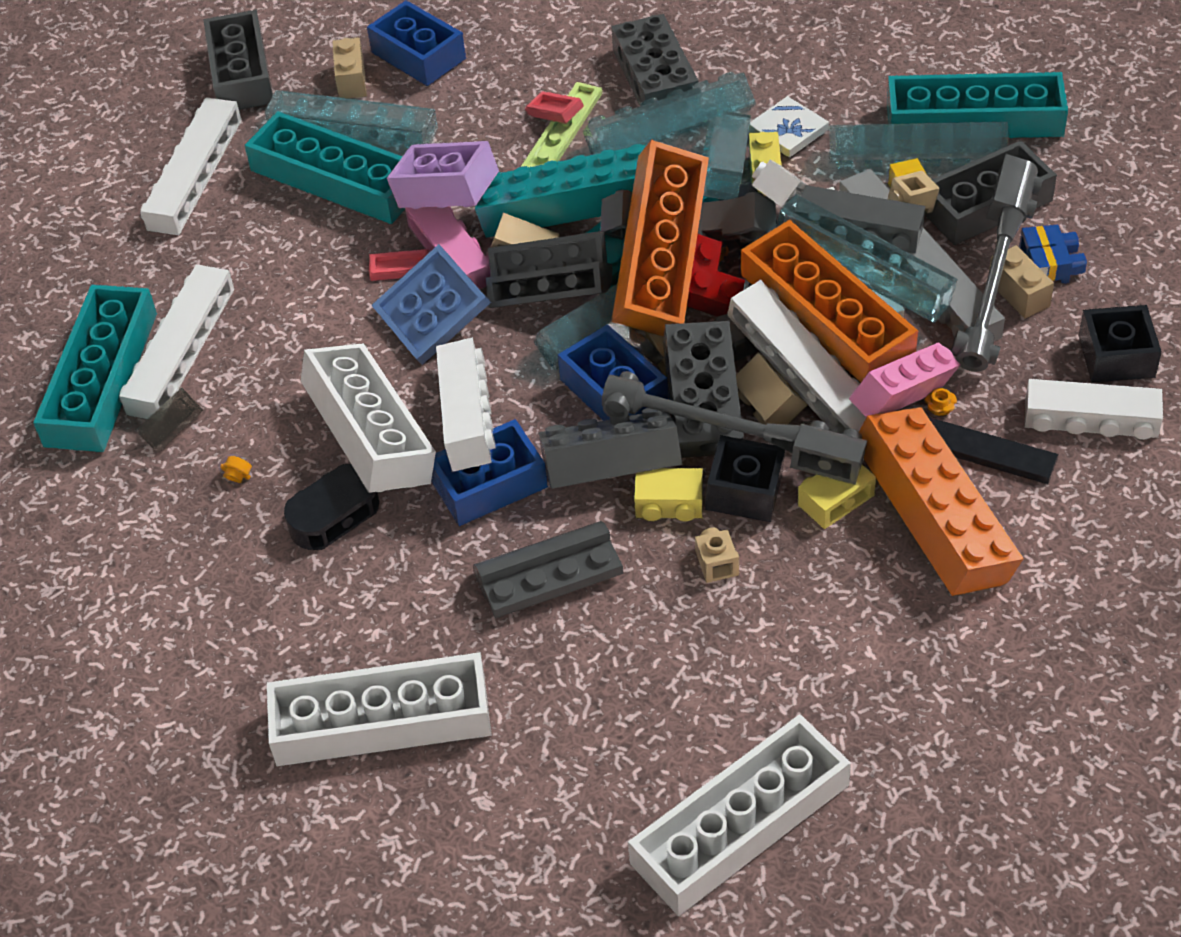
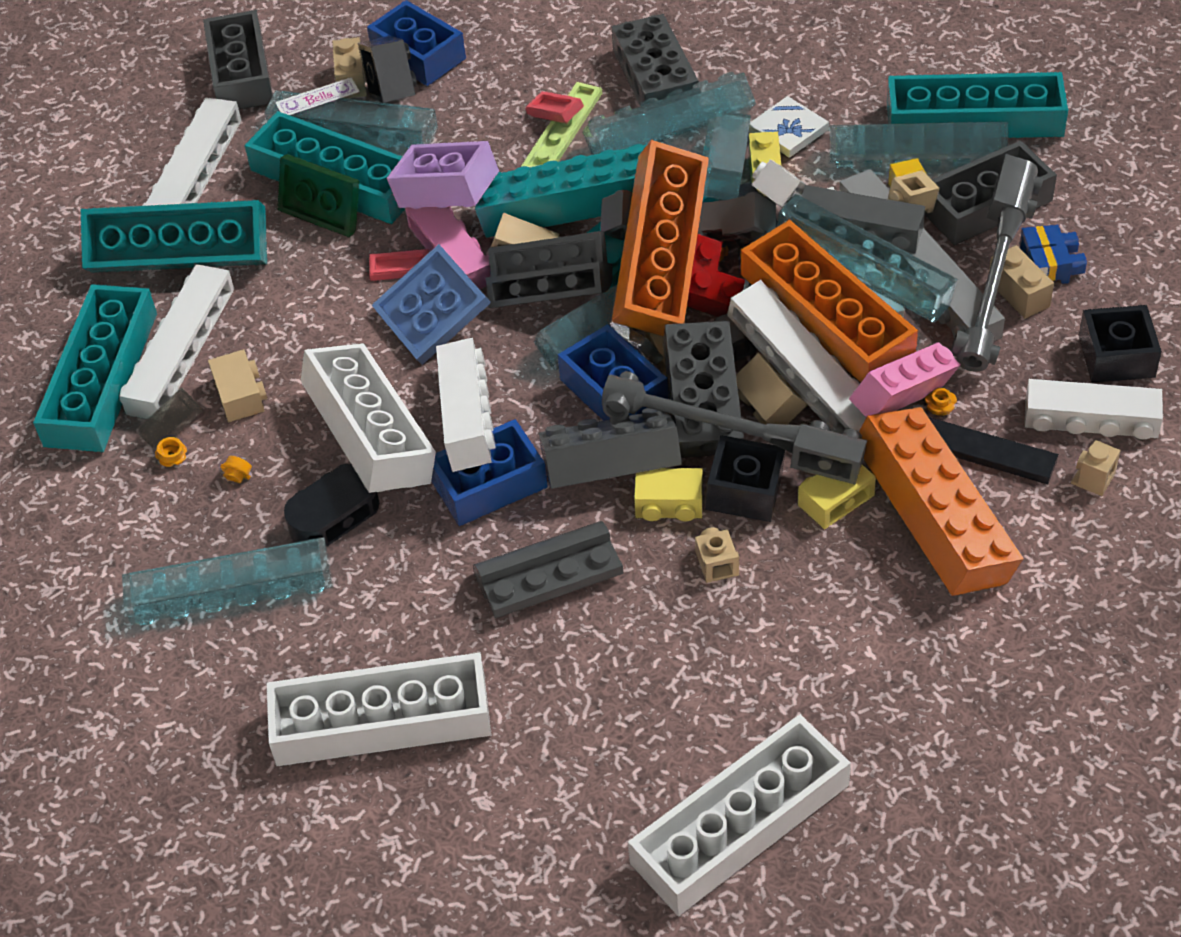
none -> teal brick [80,200,267,273]
none -> clear light blue brick [122,537,333,625]
none -> light orange plate [155,437,187,467]
none -> tan brick [208,349,267,422]
none -> white sticker [275,77,360,115]
none -> dark green plate [277,154,360,237]
none -> black brick [358,36,417,103]
none -> tan brick [1071,440,1121,496]

